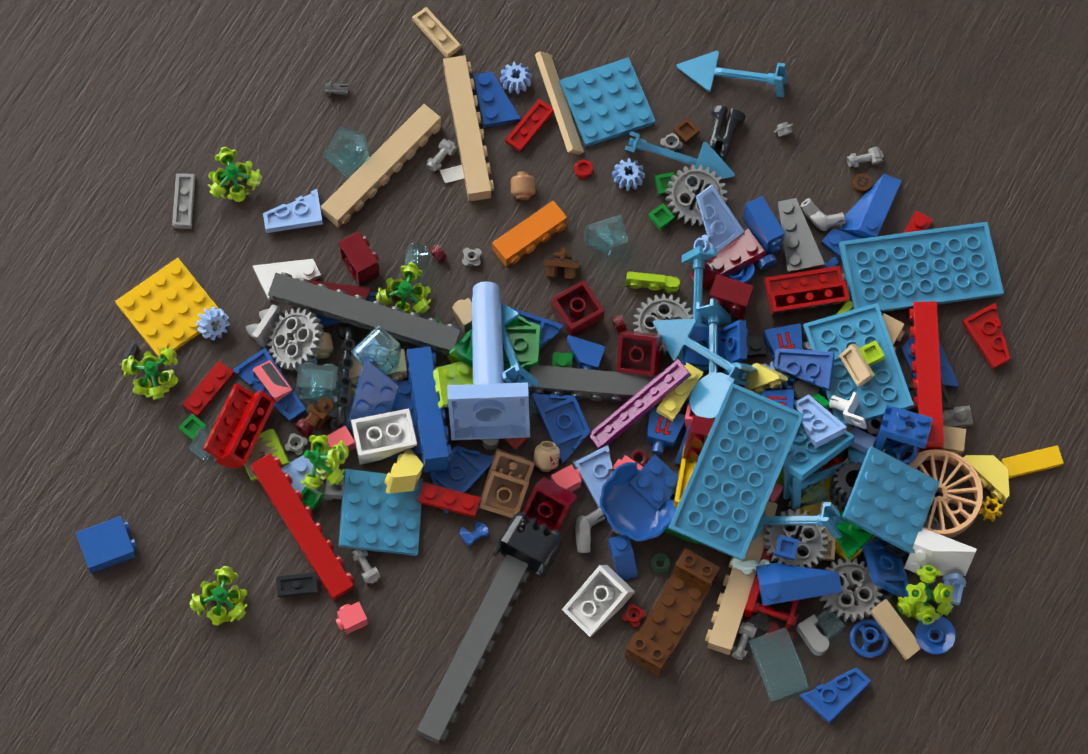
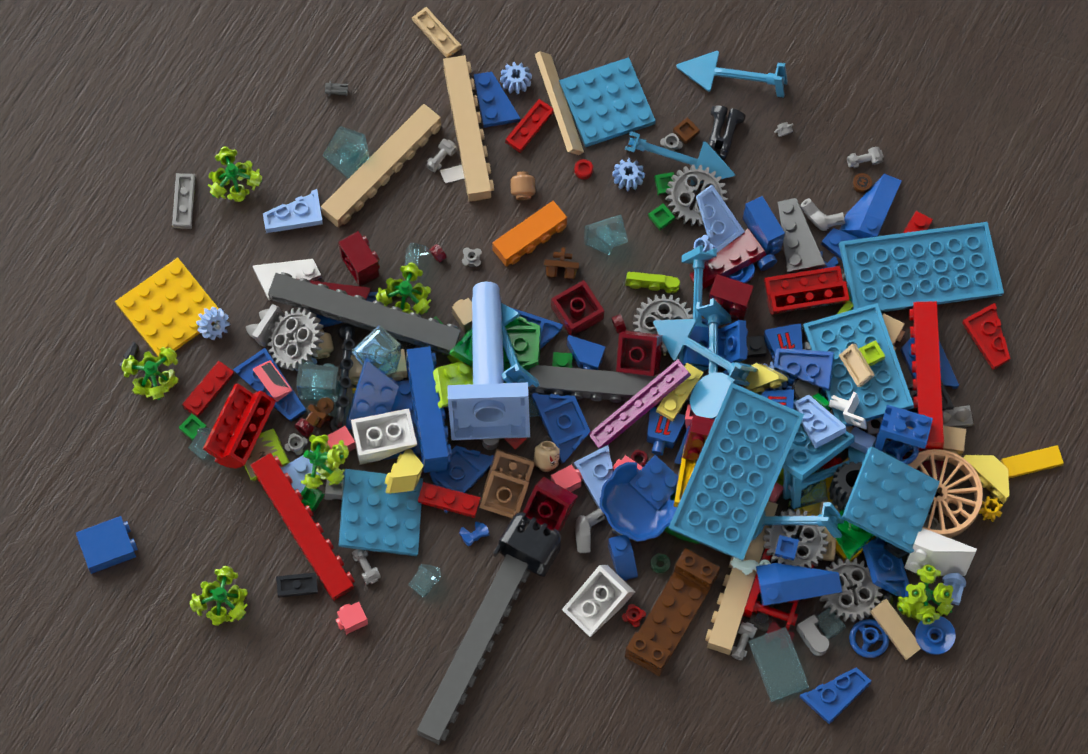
none -> clear light blue tile [408,564,441,597]

